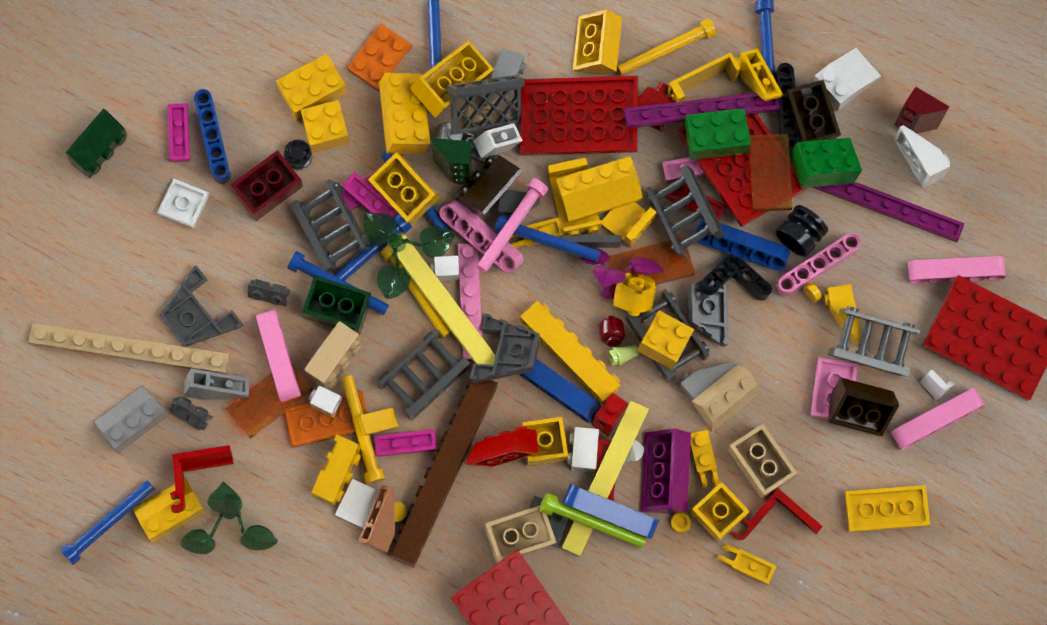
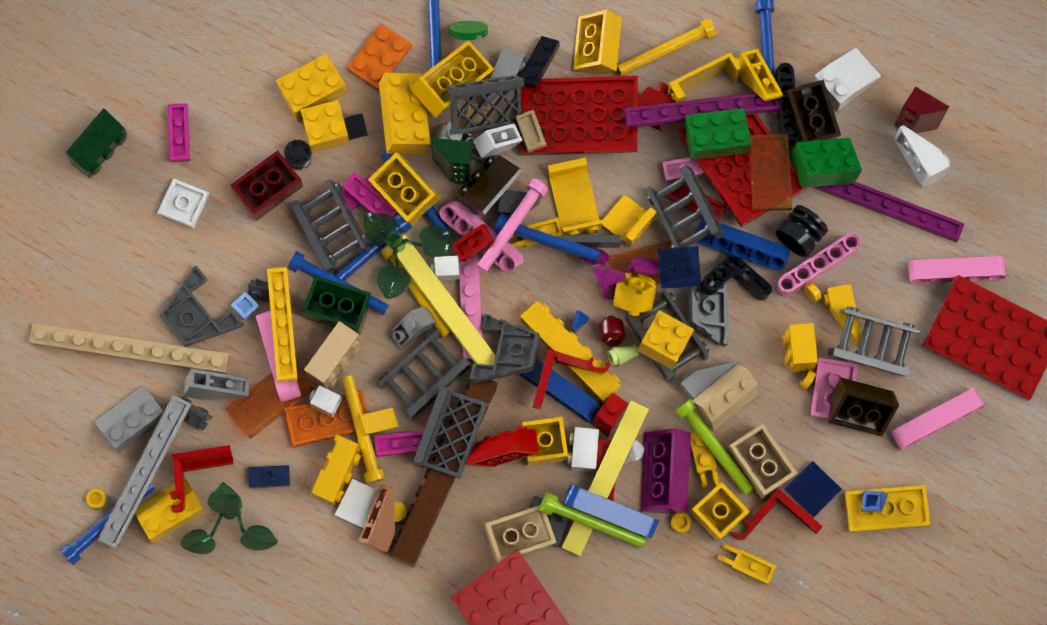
blue beam [194,89,231,184] -> none
yellow slope [556,156,643,223] -> none
white tile [919,370,955,401] -> none
none -> yellow tile [86,489,107,510]
none -> light grey tile [97,395,191,549]
none -> light blue plate [231,292,260,320]
none -> dark blue plate [249,465,290,488]
none -> yellow plate [267,267,298,383]
none -> black slope [344,113,368,140]
none -> light grey slope [388,306,436,349]
none -> dark grey fence [414,386,487,479]
none -> green tile [450,21,488,40]
none -> red plate [452,224,494,262]
none -> tan tile [515,109,547,153]
none -> black plate [519,36,560,89]
none -> red hinge [532,349,610,410]
none -> blue slope [571,310,589,334]
none -> clear blue tile [658,246,701,289]
none -> lime piece [675,399,754,495]
none -> yellow brick [782,323,818,373]
none -> clear blue tile [785,461,842,518]
none -> yellow tile [799,370,816,390]
none -> blue slope [862,491,888,512]

